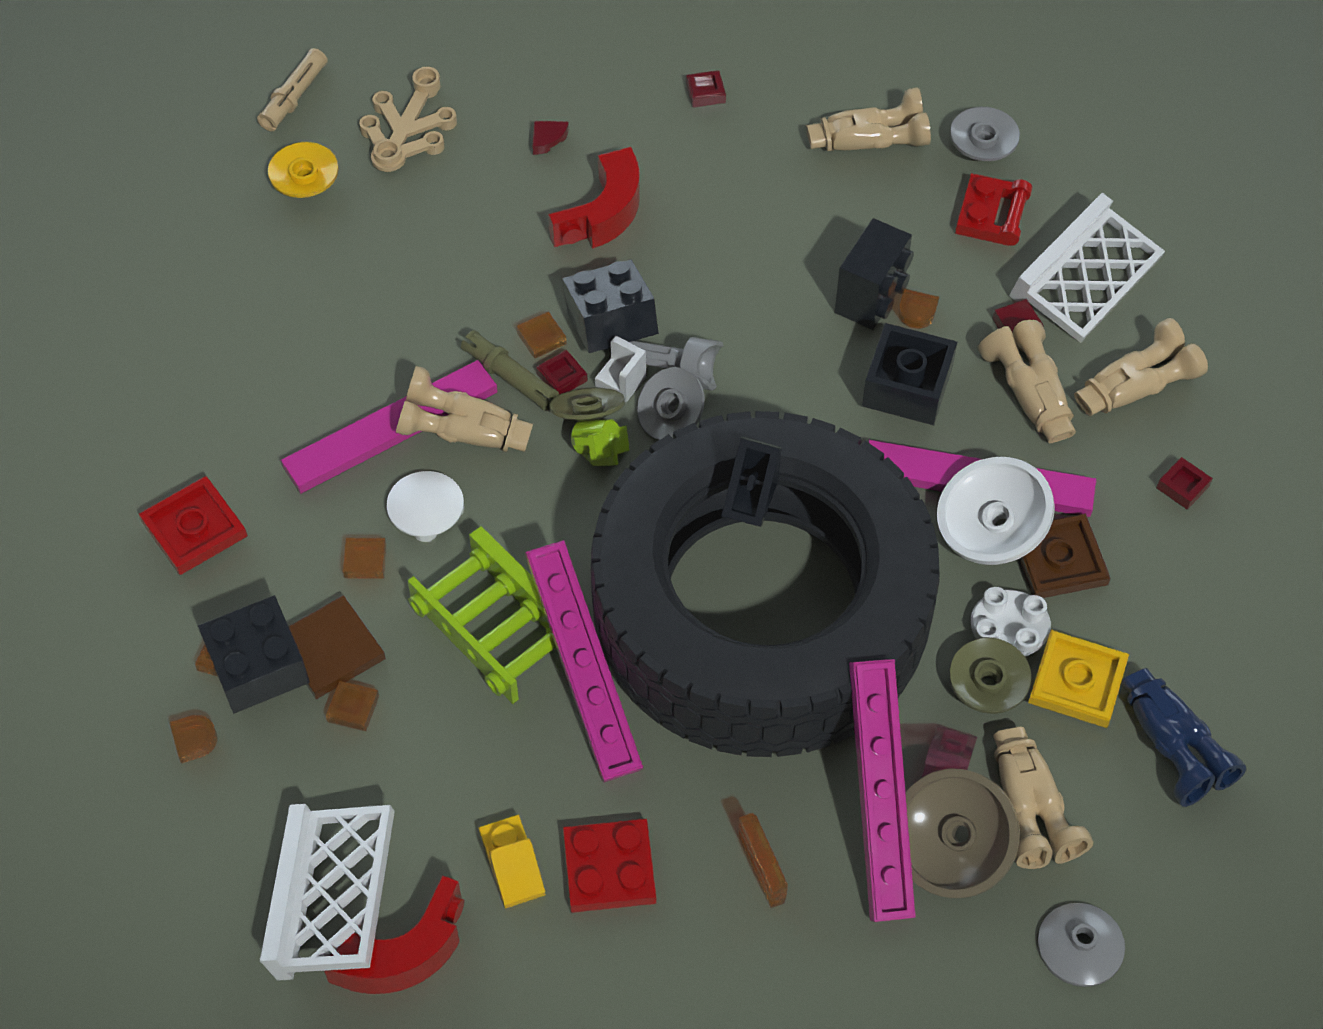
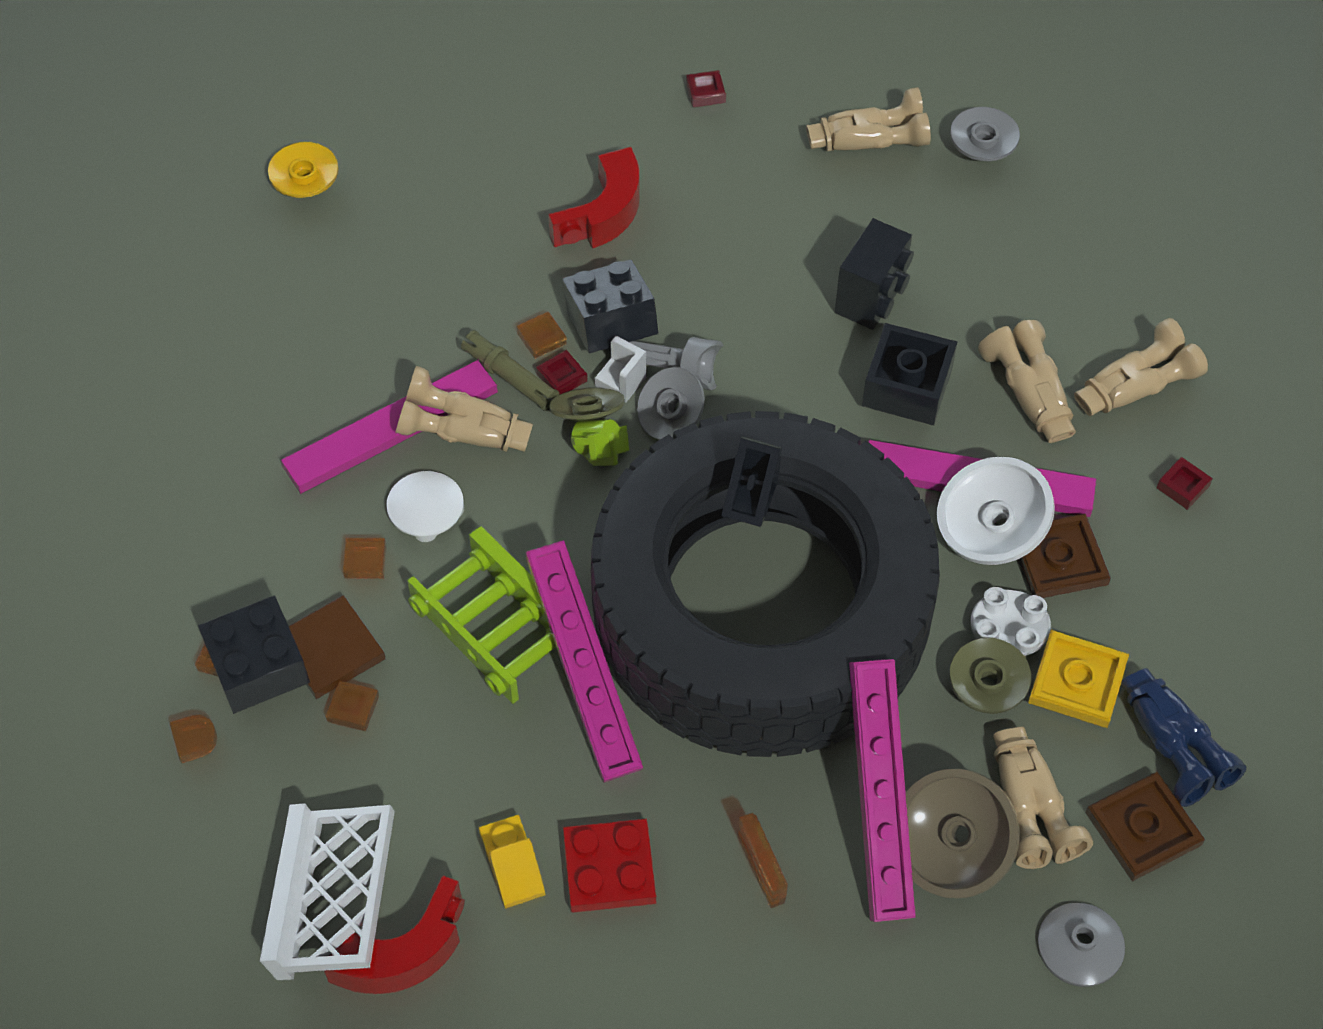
red plate [139,476,248,575] -> none
tan pin [257,48,328,132] -> none
tan plant [359,67,457,172] -> none
dark red tile [533,121,569,155] -> none
clear orange tile [899,289,939,329] -> none
clear pink slope [922,725,977,778] -> none
red plate [955,173,1033,246] -> none
dark red tile [993,299,1044,333] -> none
white fence [1009,193,1165,343] -> none
none -> reddish brown tile [1085,772,1205,882]

